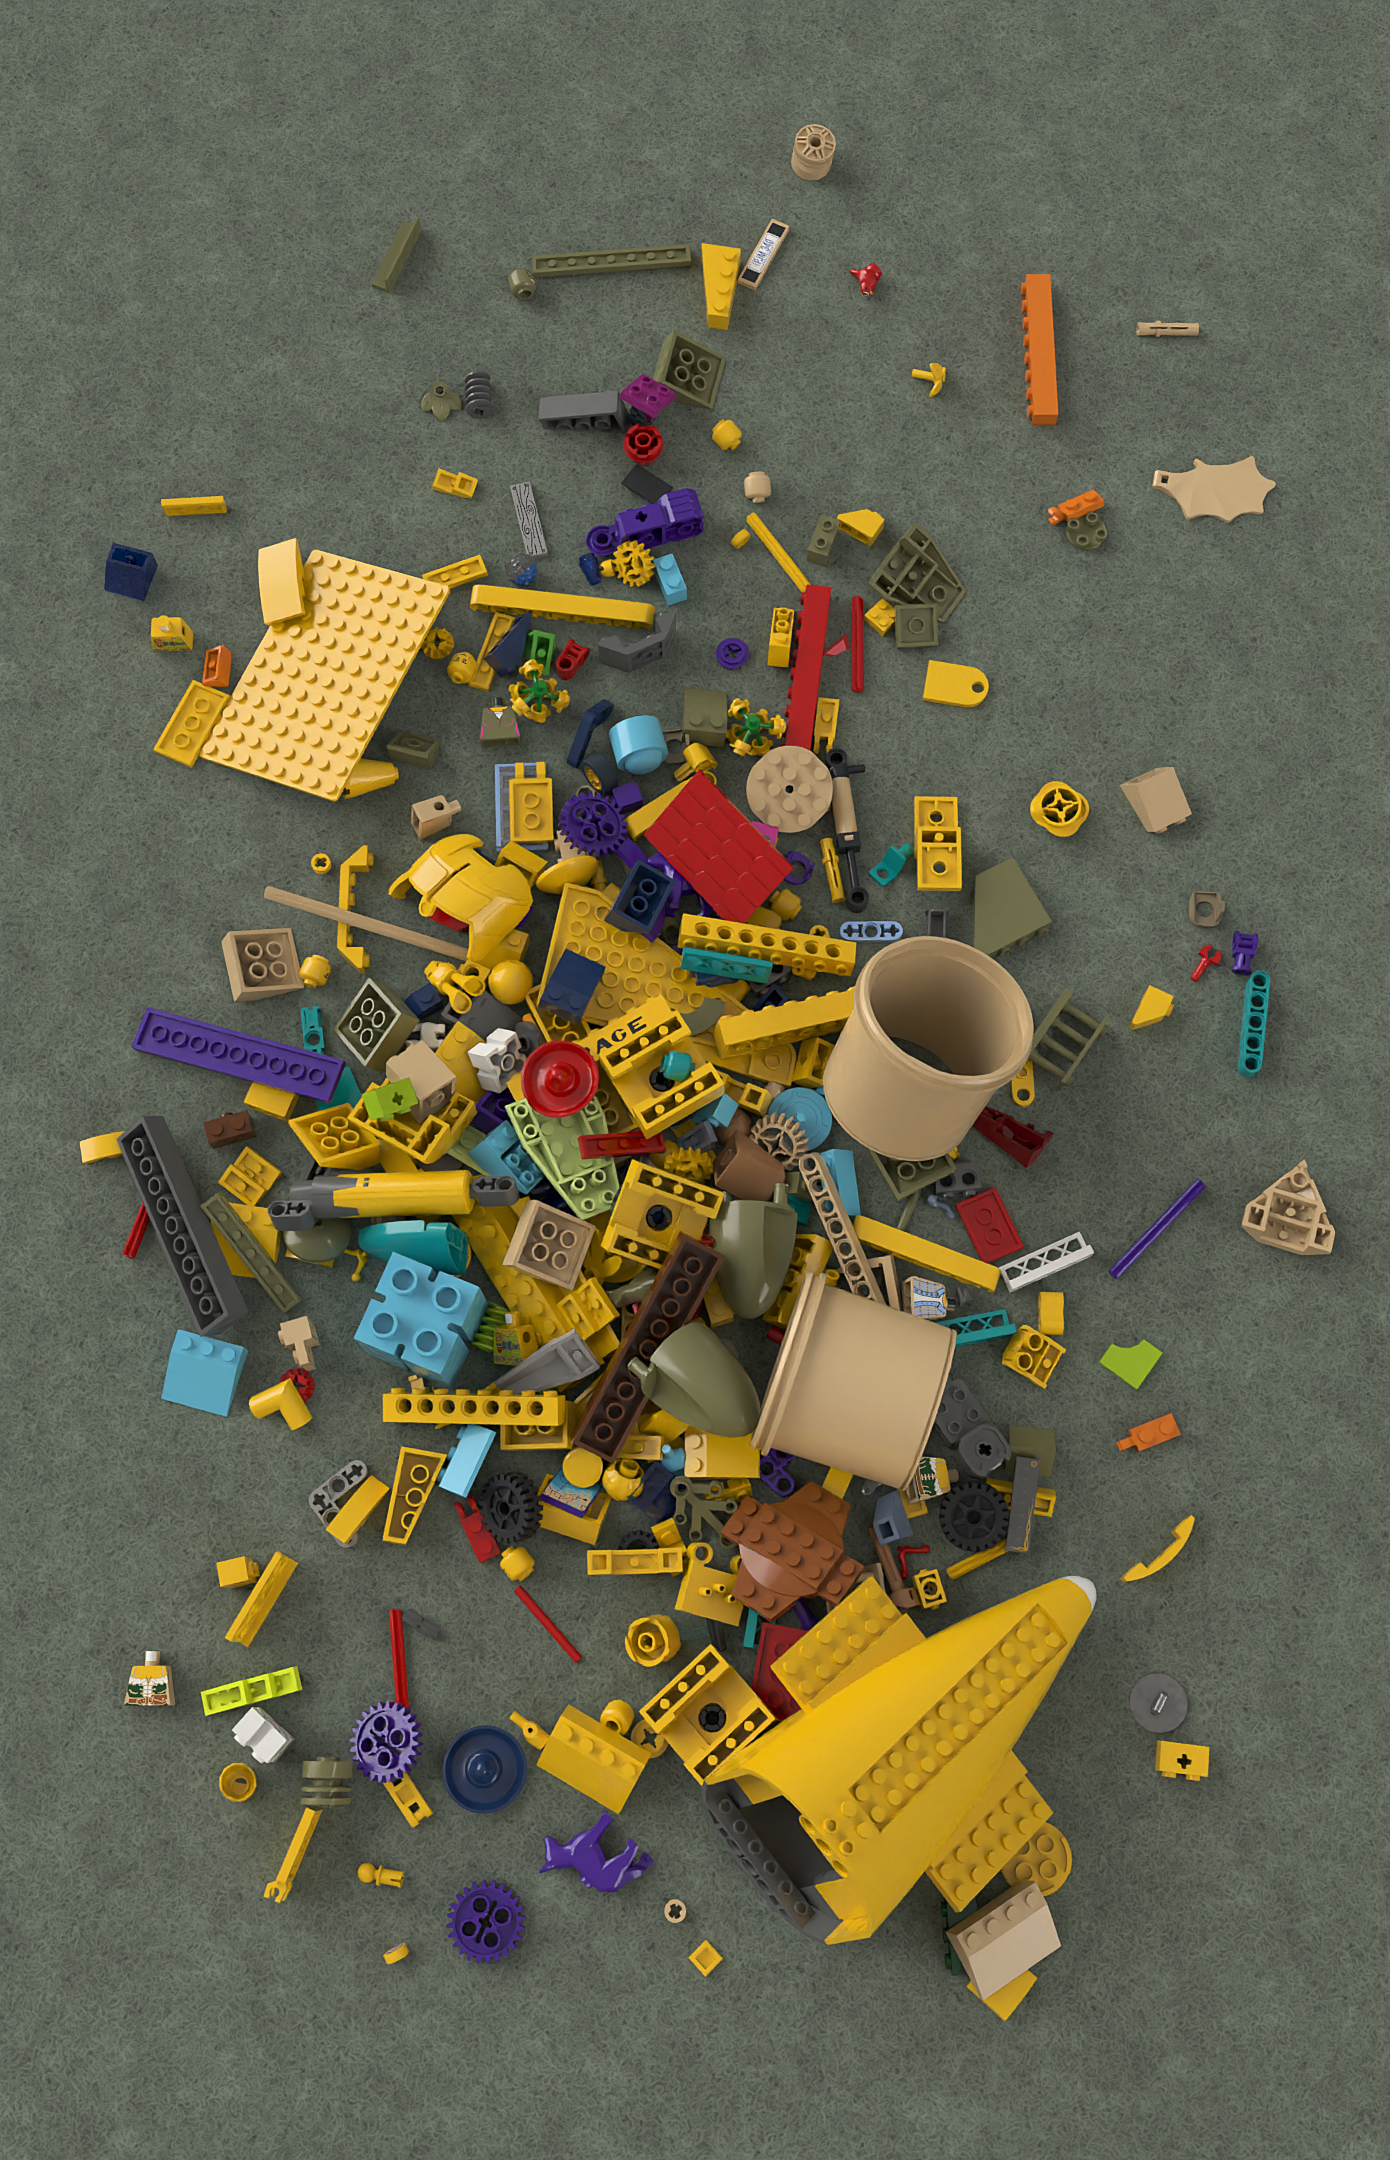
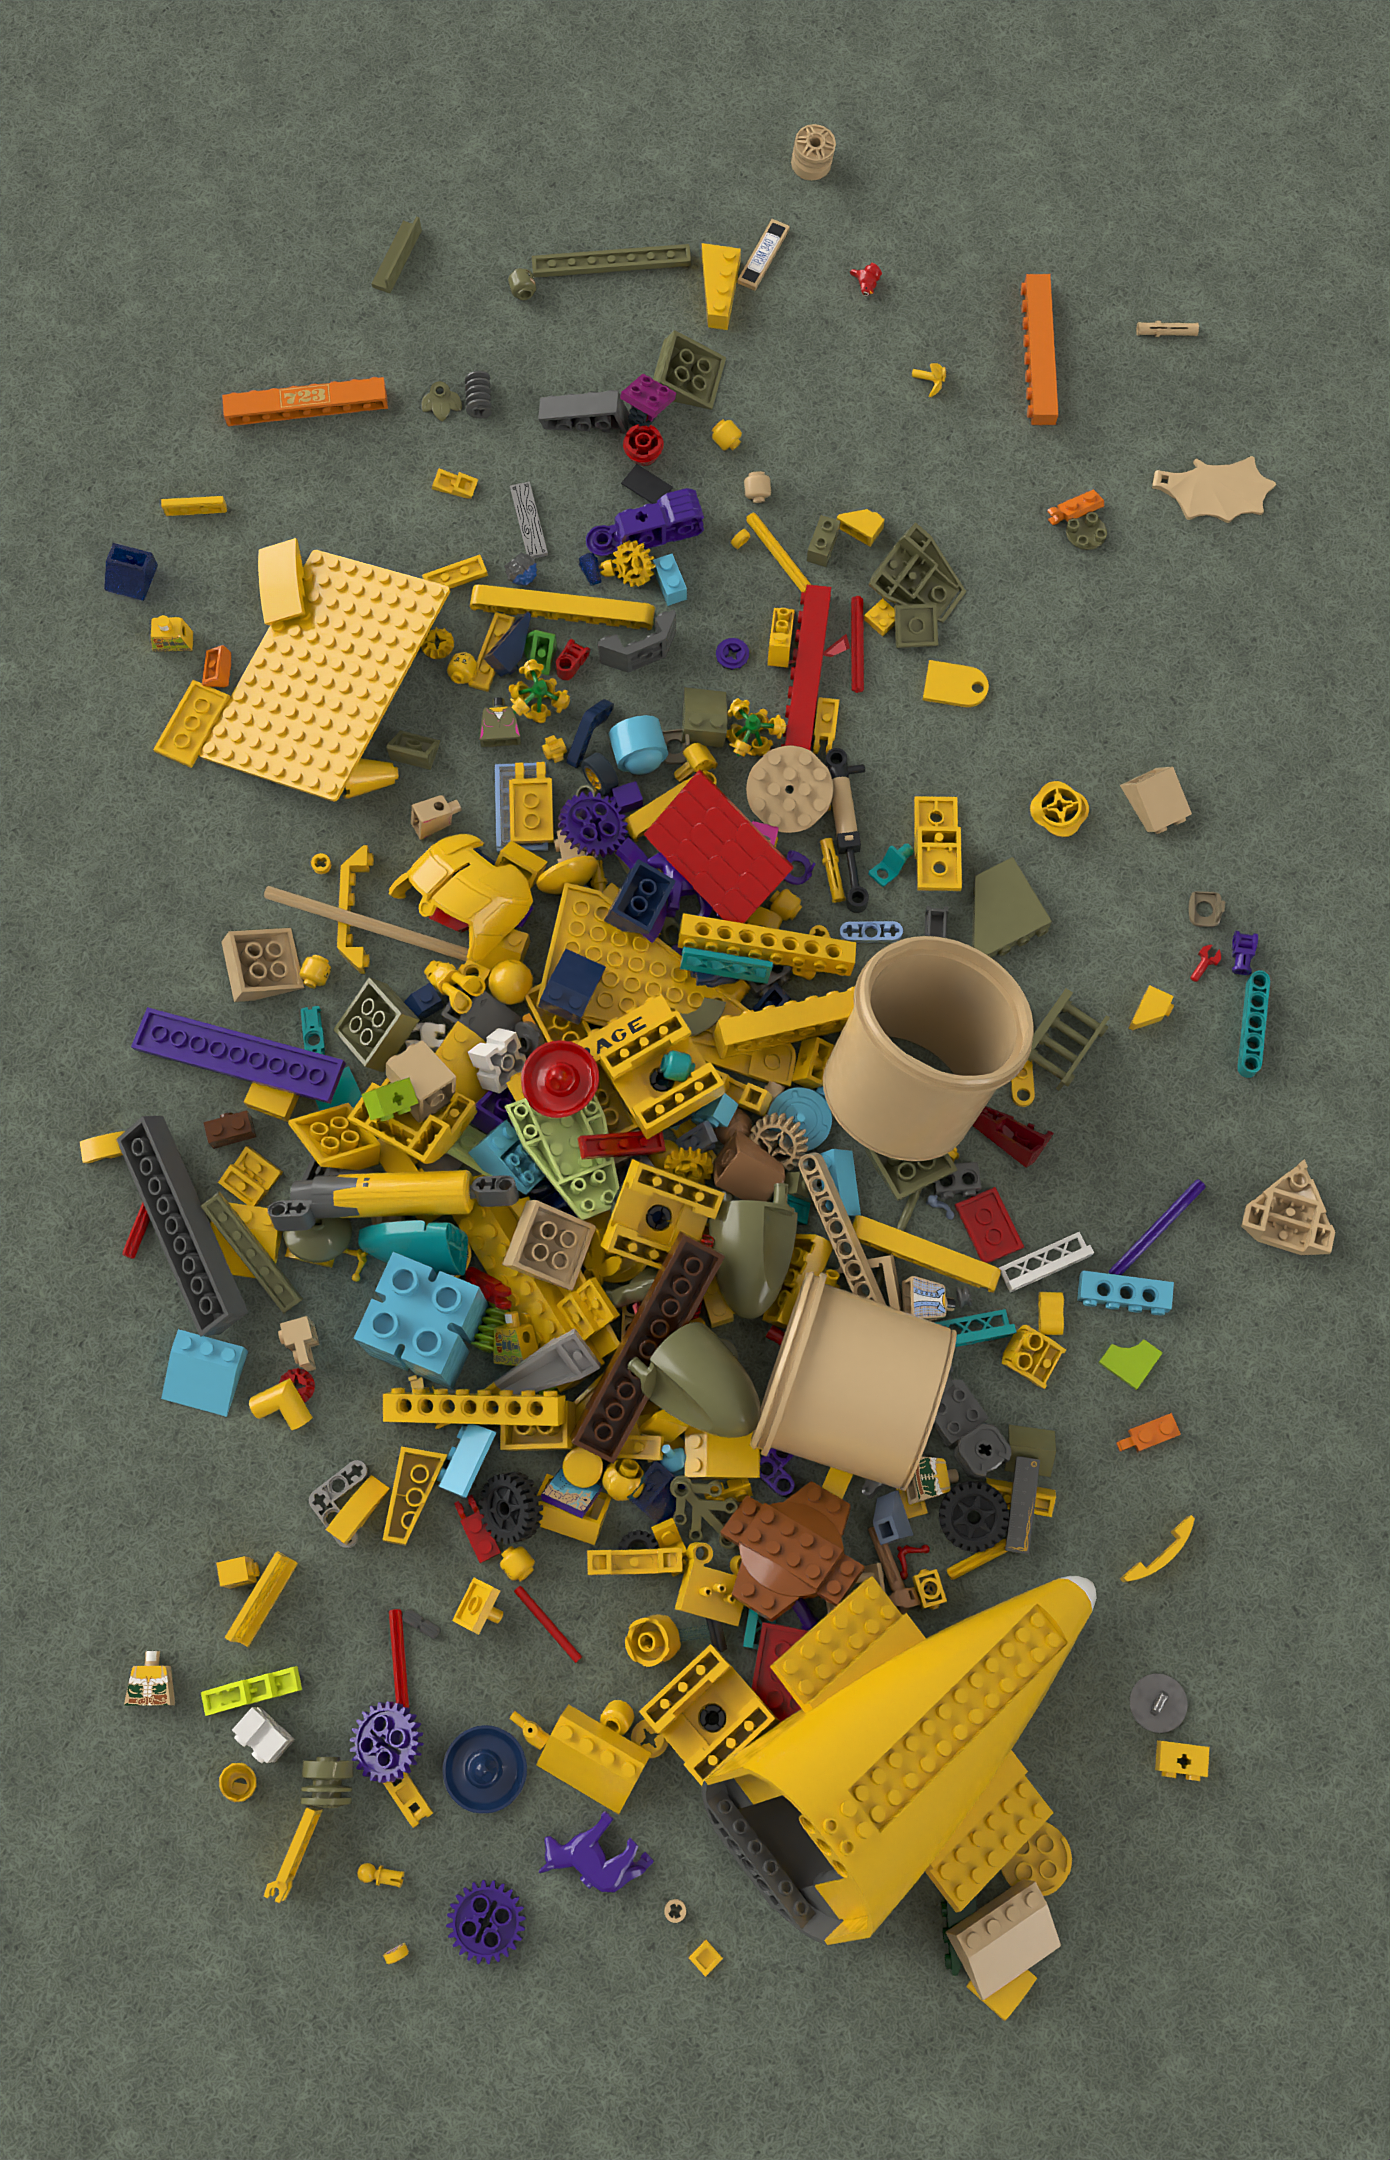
none -> orange brick [222,377,388,426]
none -> yellow tile [452,1577,503,1635]
none -> red hinge [465,1267,512,1310]
none -> yellow gear [542,735,567,763]
none -> medium azure brick [1077,1271,1174,1316]

